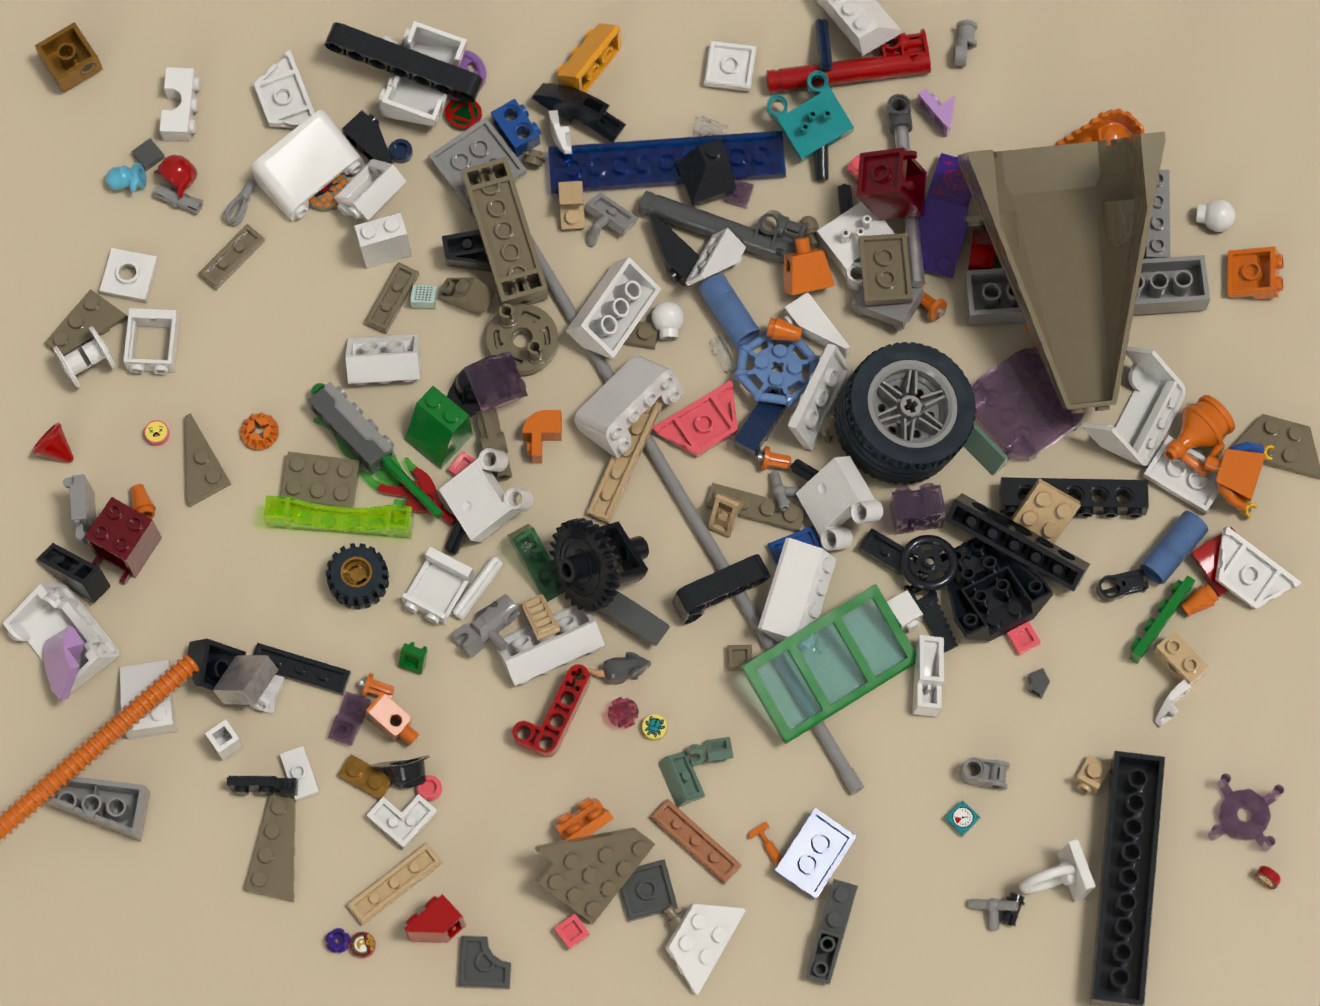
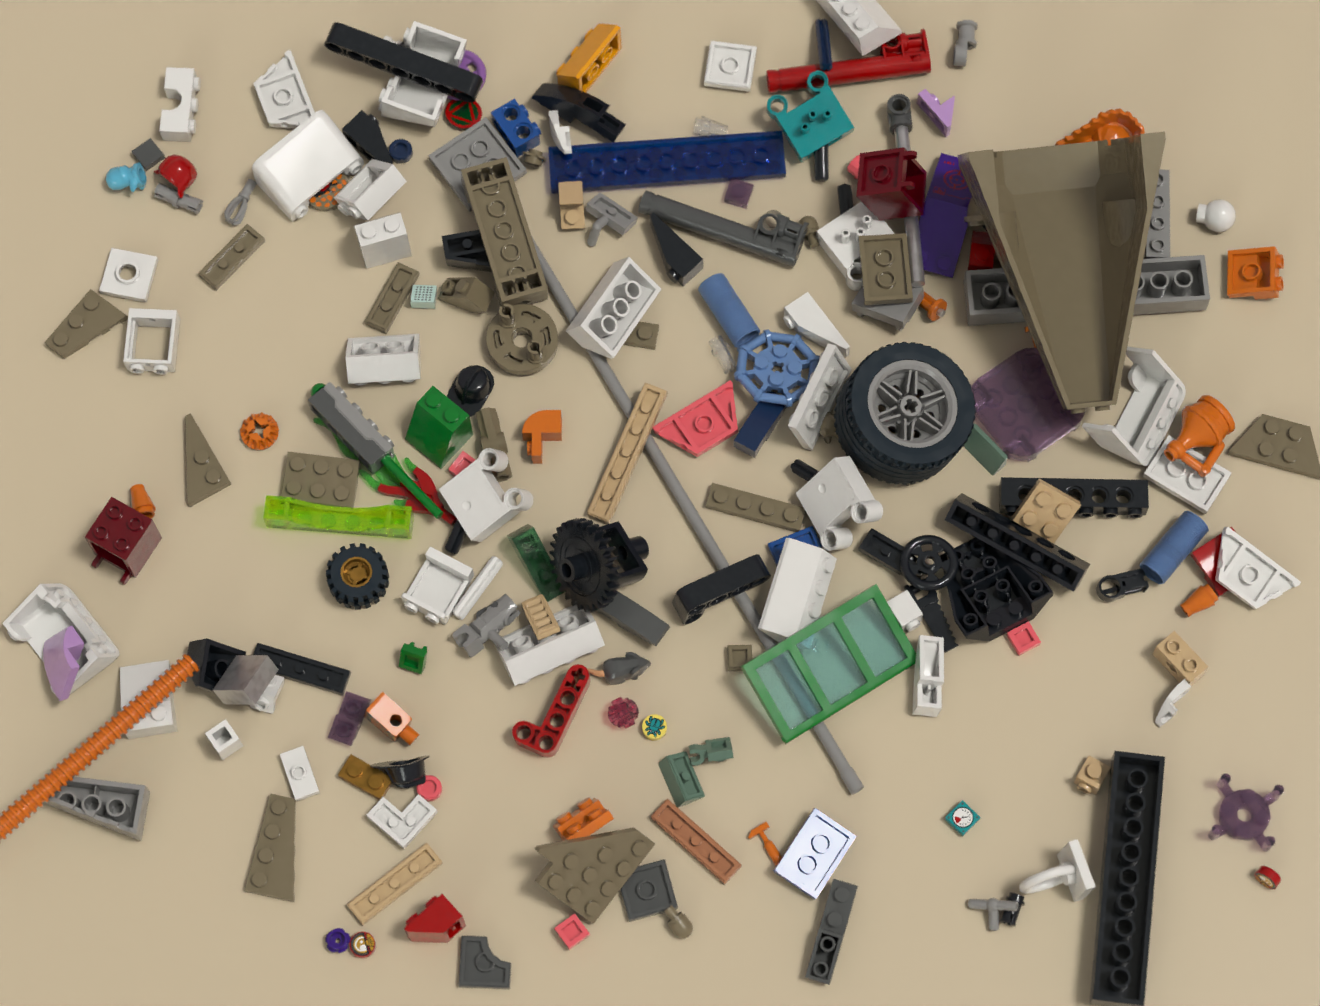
red hat [32,423,74,463] -> none
pearl gold brick [35,22,103,93] -> none
black slope [36,543,111,603] -> none
white hose [53,326,116,388] -> none
light grey piece [63,474,96,545] -> none
tile [144,420,170,446] -> none
black hinge [226,776,299,797] -> none
orange piece [359,673,394,699] -> none
clear purple brick [464,351,528,412] -> none
white windscreen [574,355,684,459] -> none
white piece [651,301,685,341] -> none
white wing [665,904,746,995] -> none
black slope [676,139,737,206] -> none
white slope [685,228,746,286] -> none
tan slope [708,493,744,537] -> none
orange piece [757,446,791,470] -> none
orange cone [766,317,803,342] -> none
light grey piece [770,471,801,511] -> none
orange torso [784,237,835,295] -> none
clear purple brick [889,483,946,535] -> none
light grey piece [960,757,1010,790] -> none
dark grey piece [1028,668,1050,698] -> none
green plate [1129,575,1196,664] -> none
orange torso [1204,441,1274,518] -> none

